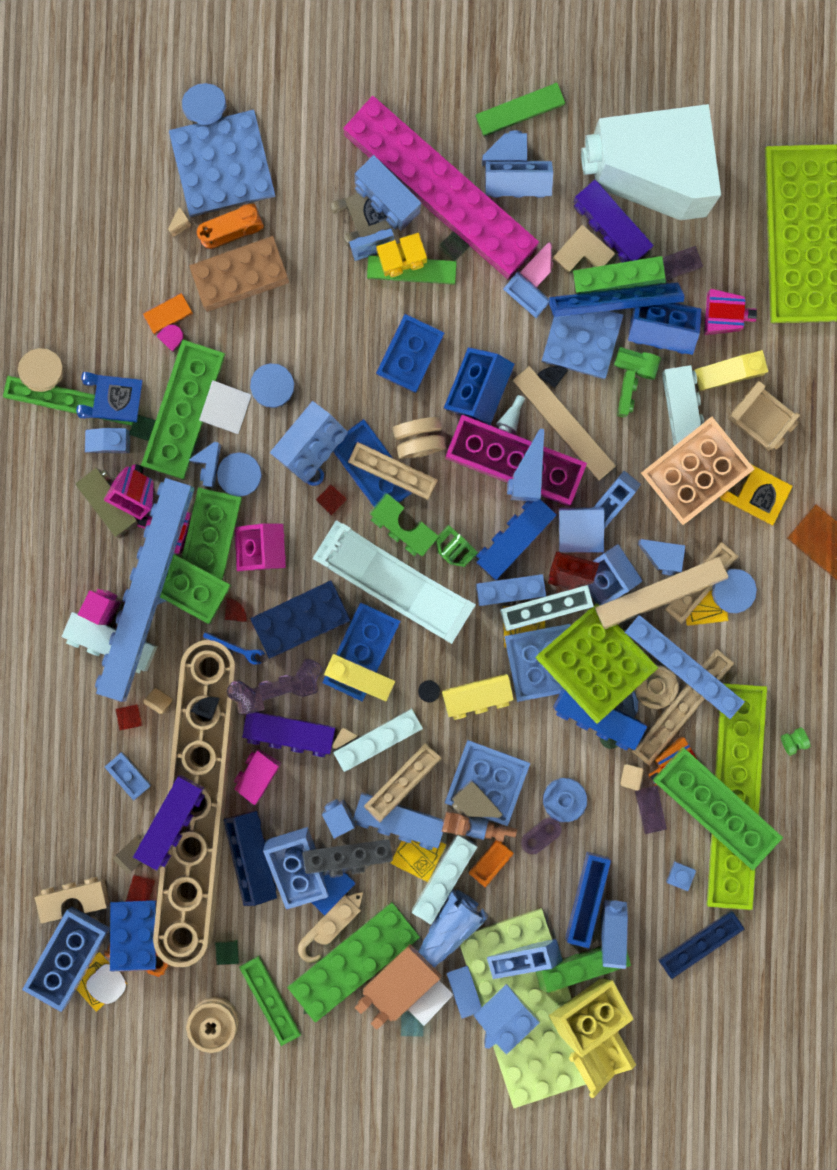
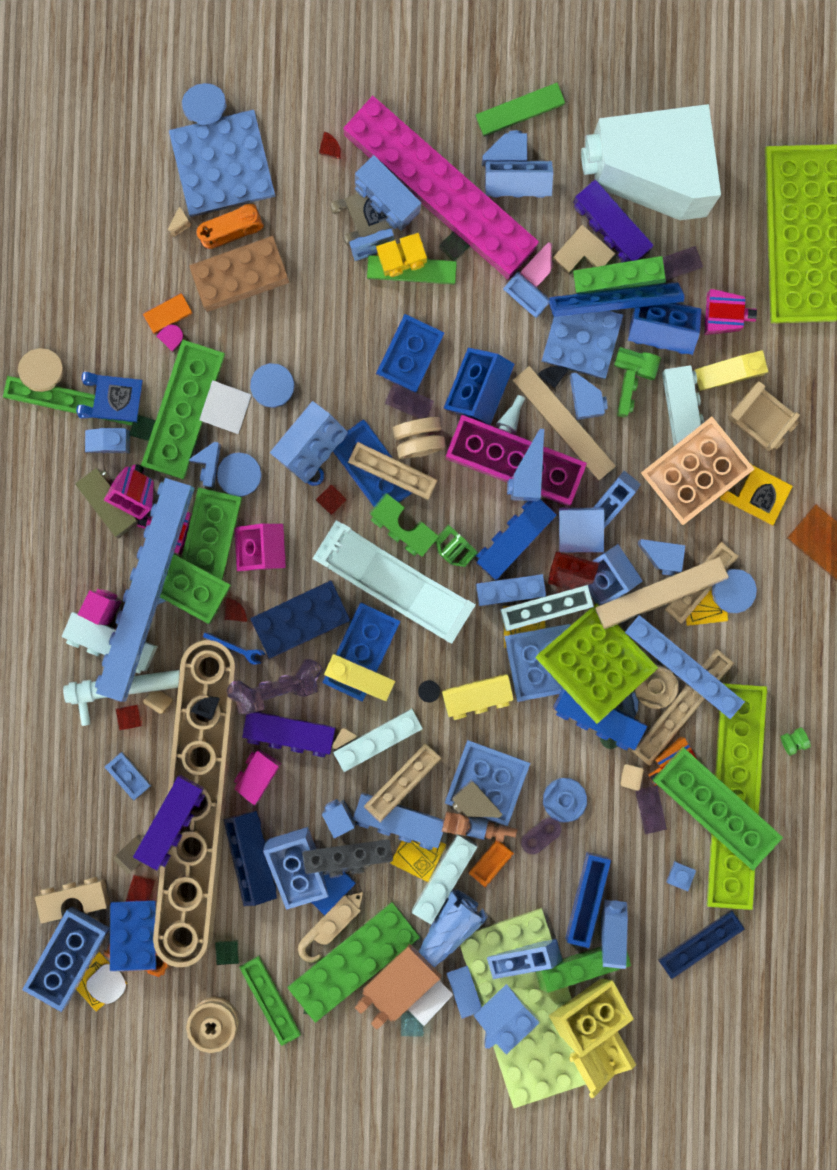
none -> light aqua cylinder [63,670,180,726]
none -> clear red tile [319,131,341,160]
none -> clear purple plate [385,383,434,419]
none -> medium blue slope [570,373,608,420]

